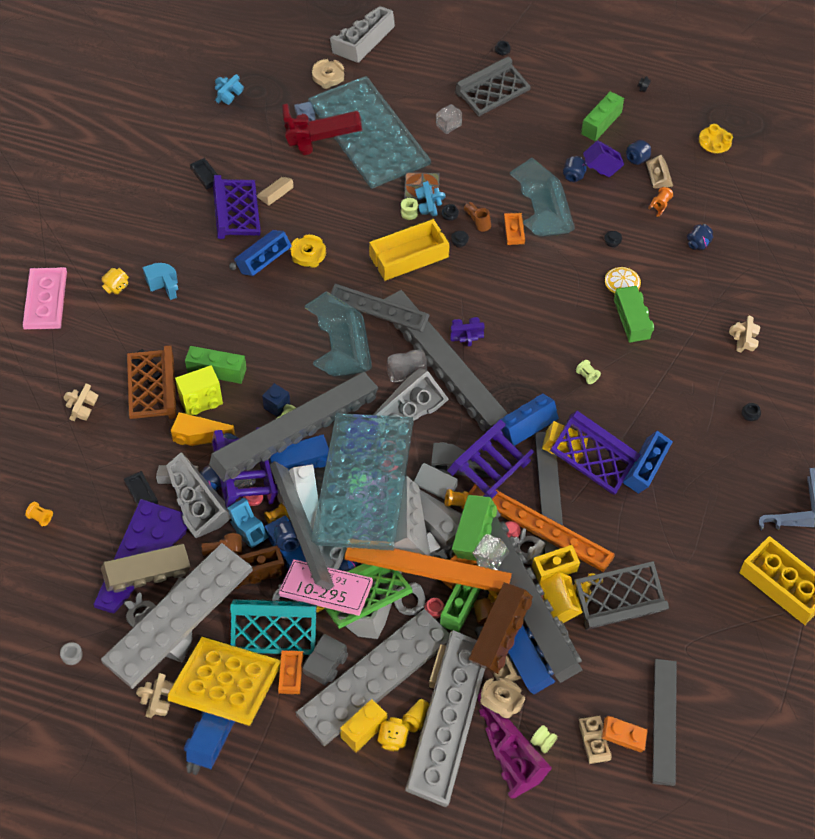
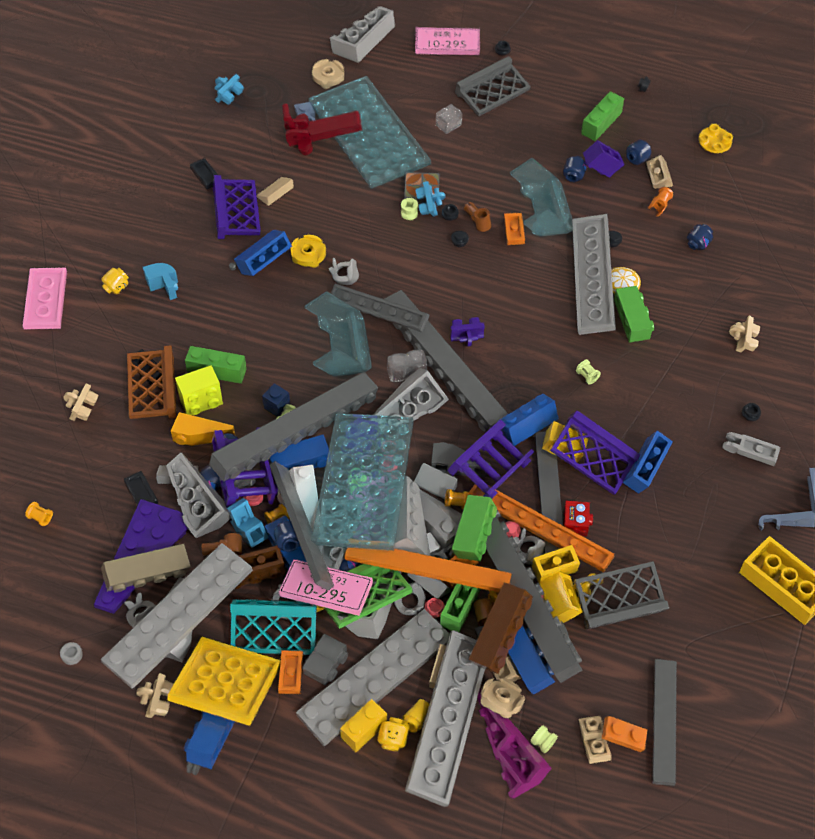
yellow piece [369,219,449,281] -> none
clear brick [472,534,509,570] -> none
none -> light grey piece [329,258,359,285]
none -> light grey slope [408,573,452,599]
none -> bright pink tile [416,28,479,55]
none -> red head [563,501,593,537]
none -> light grey plate [572,214,615,335]
none -> light grey hinge [722,432,780,466]

